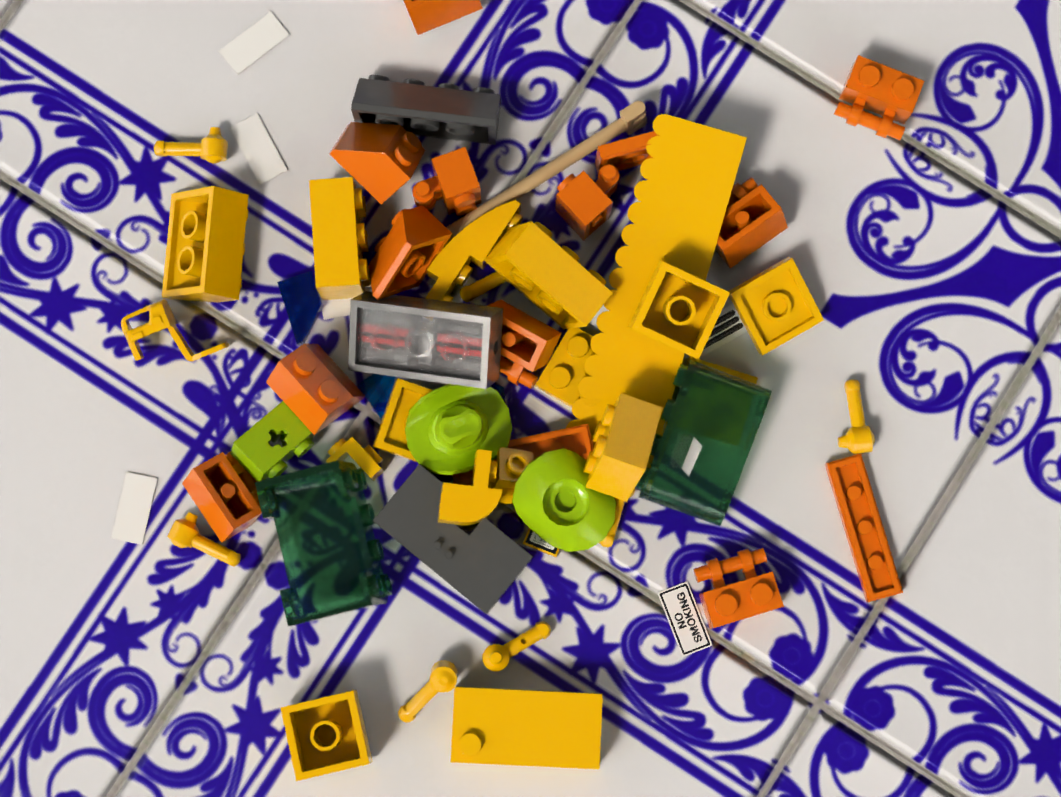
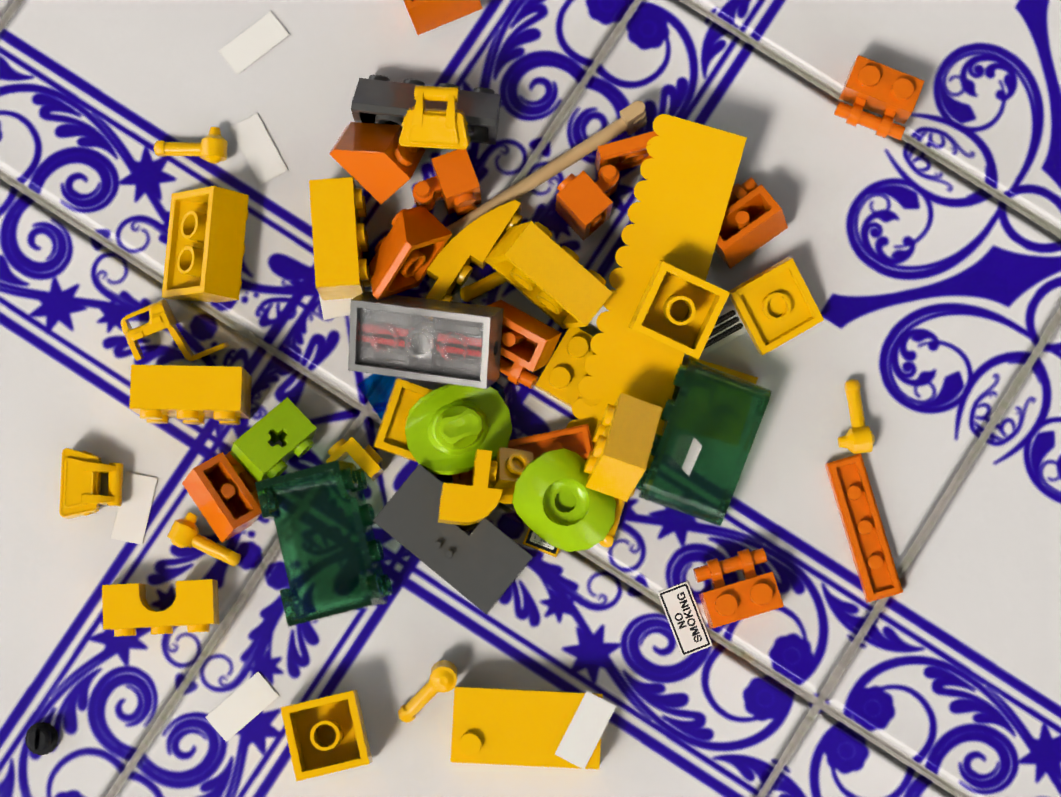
orange slope [266,343,365,435] -> none
clear blue tile [277,271,324,346] -> none
yellow piece [482,621,551,672] -> none
none -> black piece [25,722,59,755]
none -> yellow piece [59,448,123,519]
none -> yellow arch [102,579,219,637]
none -> yellow brick [129,365,252,425]
none -> white sticker [205,672,279,742]
none -> yellow piece [399,85,470,150]
none -> white sticker [555,691,616,770]

